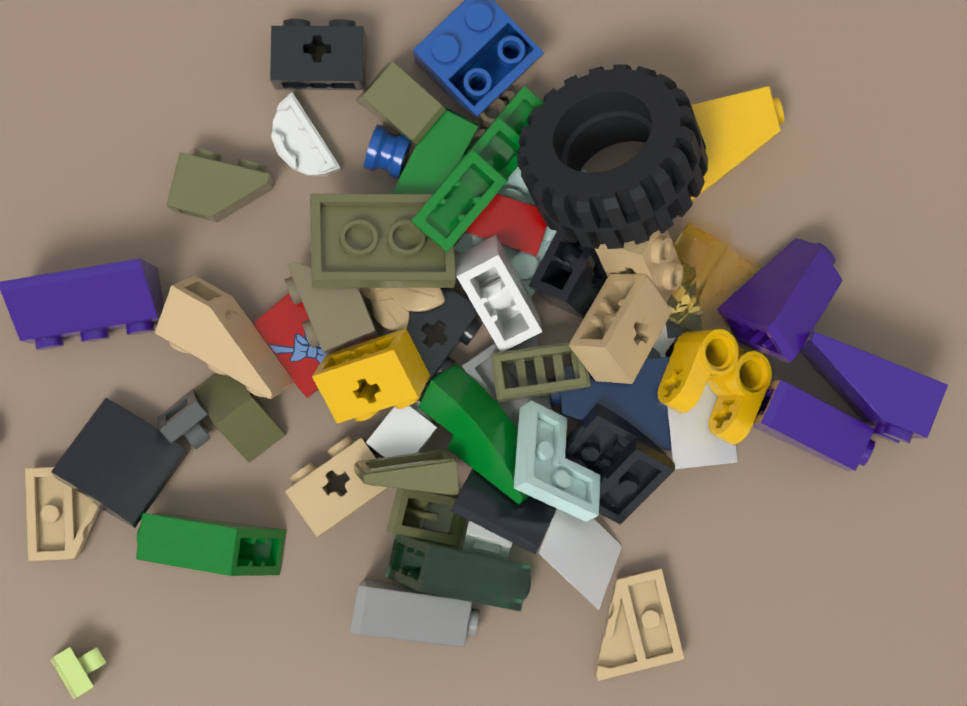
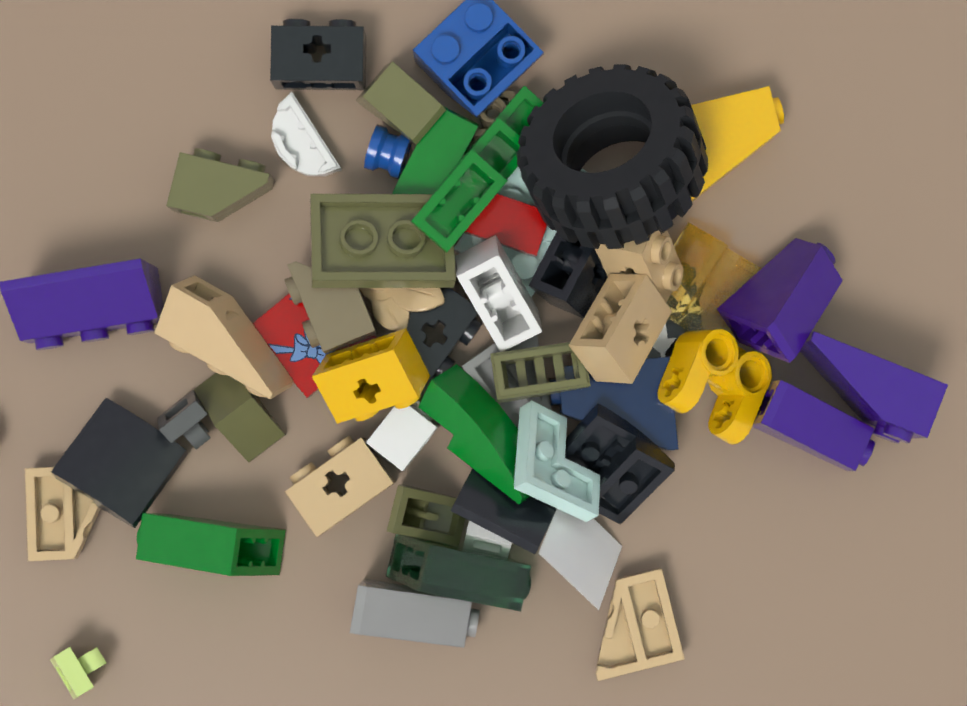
olive slope [354,449,459,495] -> none
white sticker [667,382,738,469] -> none

